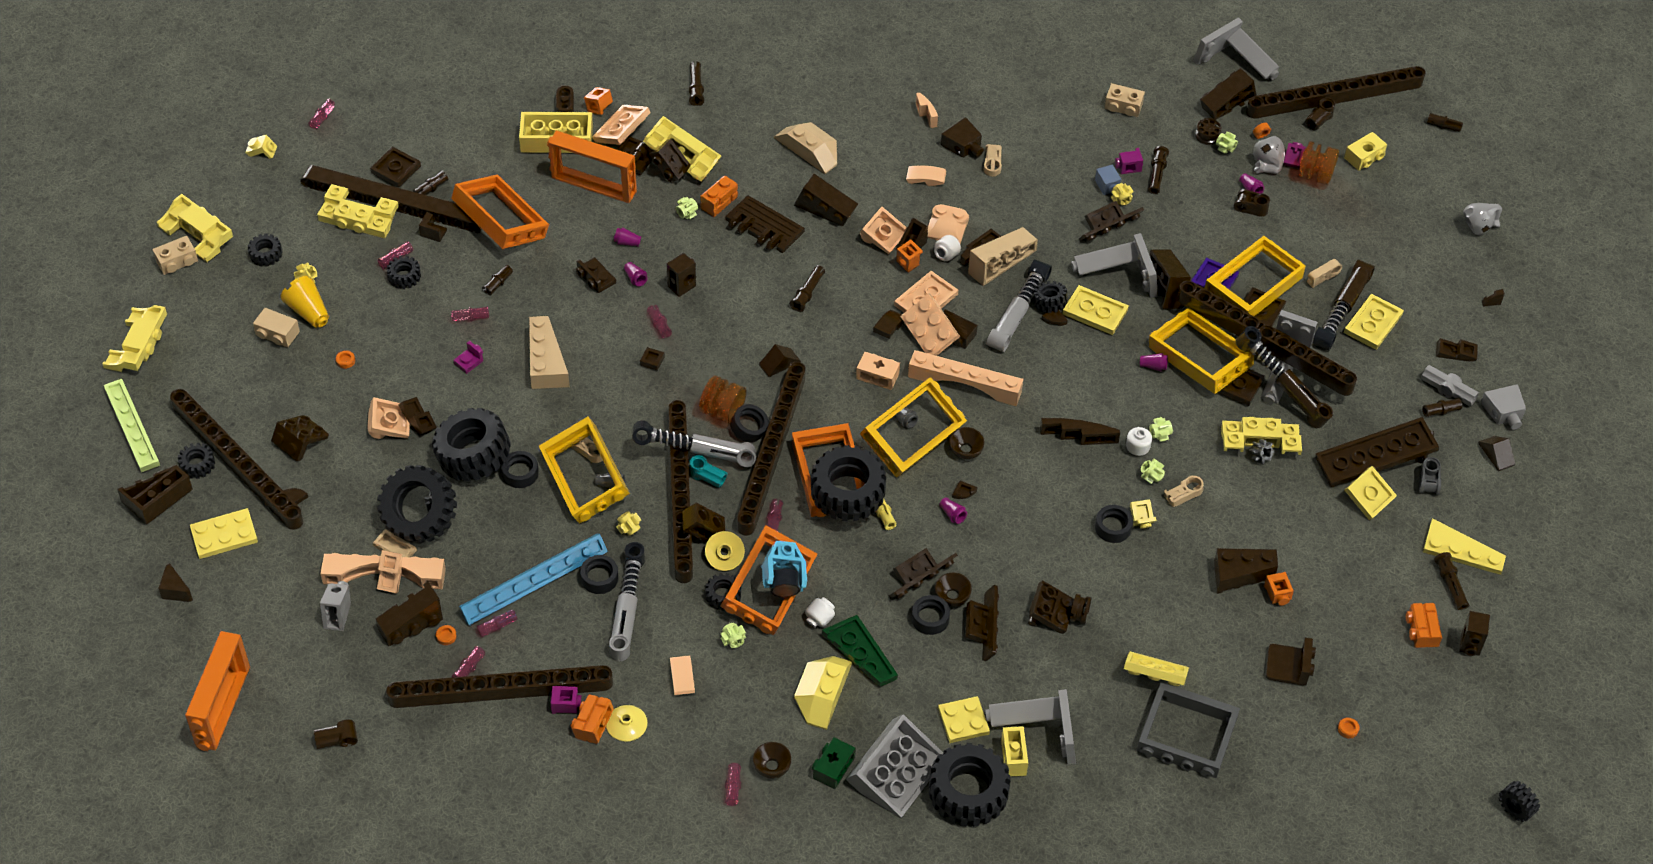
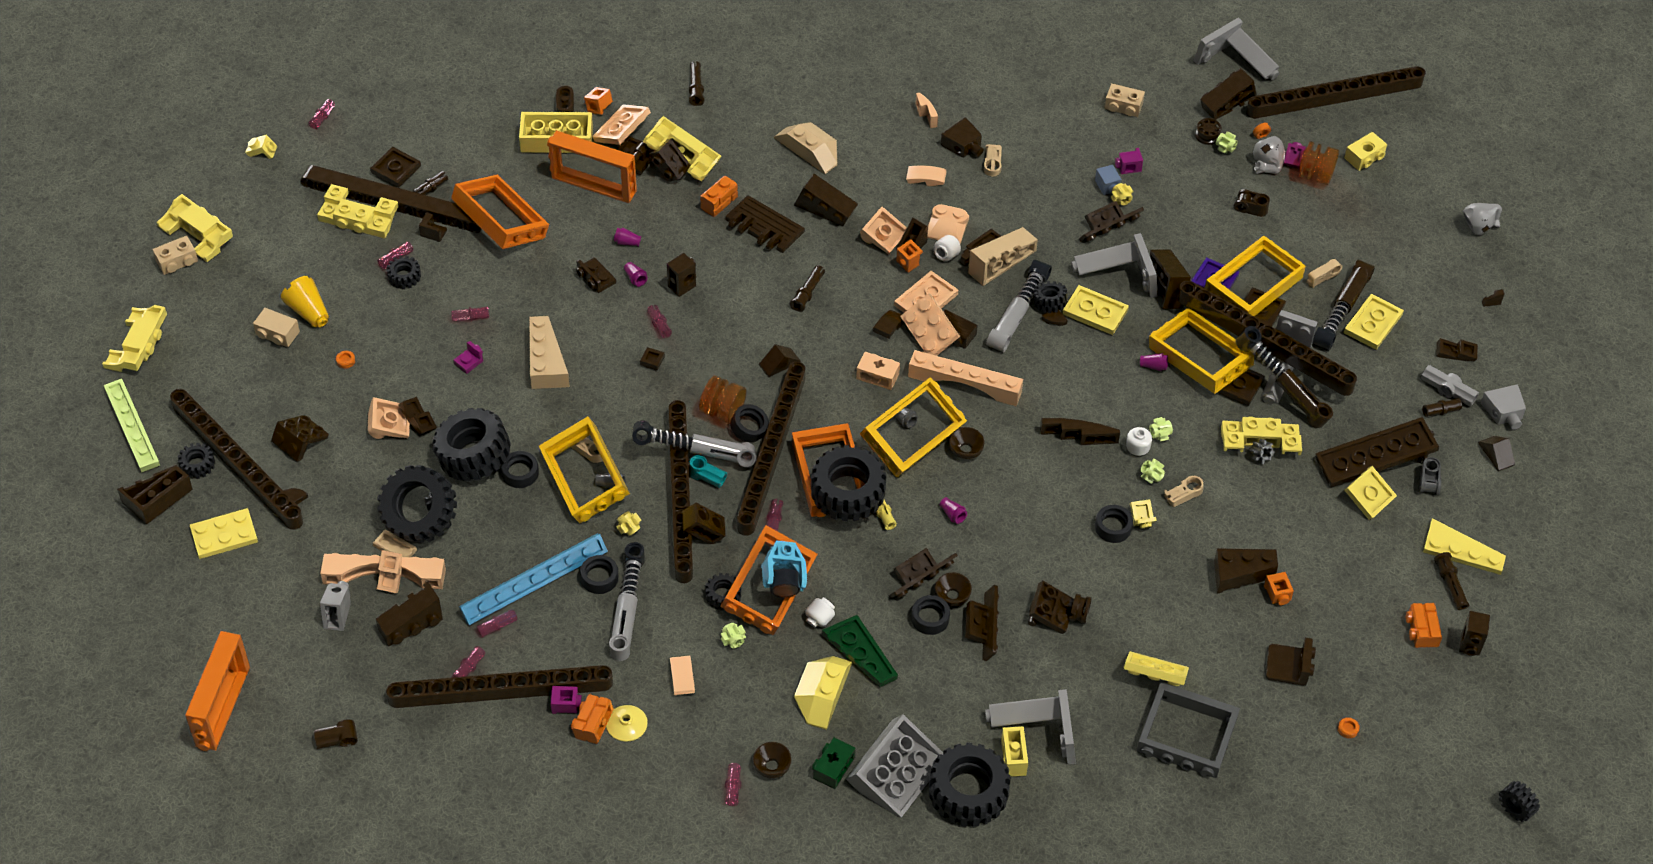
dark brown slope [158,563,193,602] -> none
black tyre [248,233,282,267] -> none
light yellow gear [294,263,317,282] -> none
orange tile [436,625,457,645] -> none
dark brown axle [482,265,513,296] -> none
yellowish green gear [676,197,698,219] -> none
light yellow dish [705,531,745,571] -> none
light yellow plate [938,696,990,743] -> none
dark brown tile [952,481,978,499] -> none
dark brown pin [1148,146,1169,194] -> none
magenta cone [1239,173,1265,193] -> none
dark brown piece [1305,97,1335,130] -> none
dark brown axle [1427,113,1463,132] -> none

